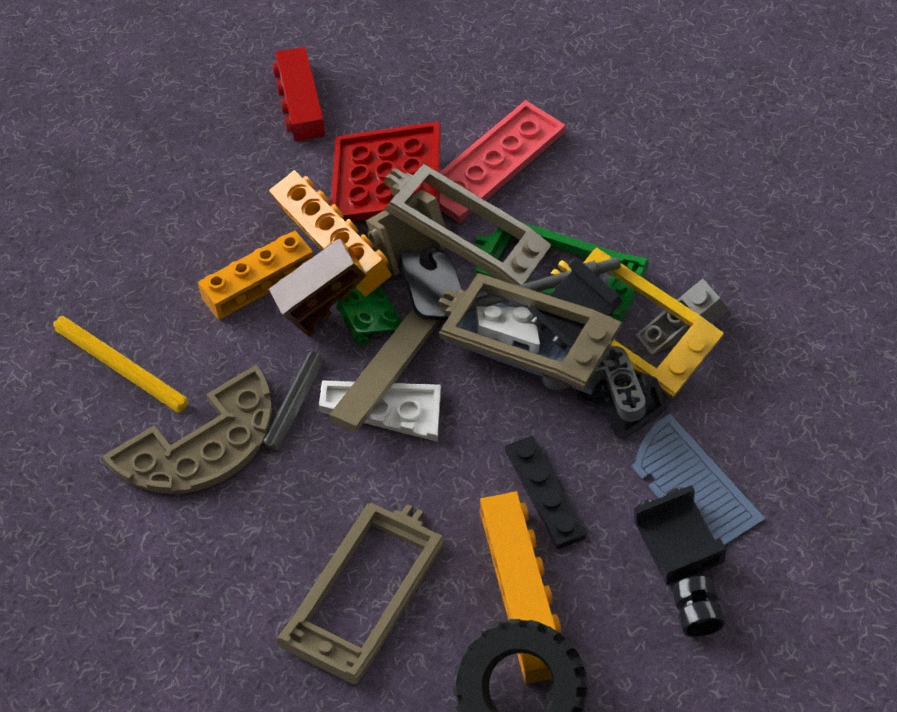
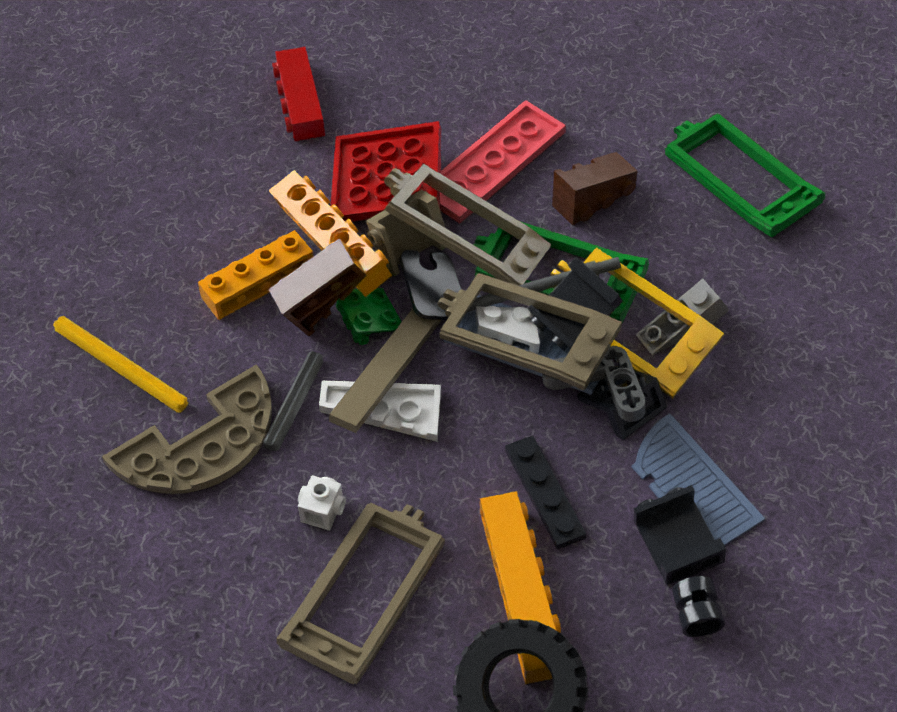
none -> white brick [298,475,346,531]
none -> reddish brown wedge [552,152,638,225]
none -> green animal [665,113,825,237]

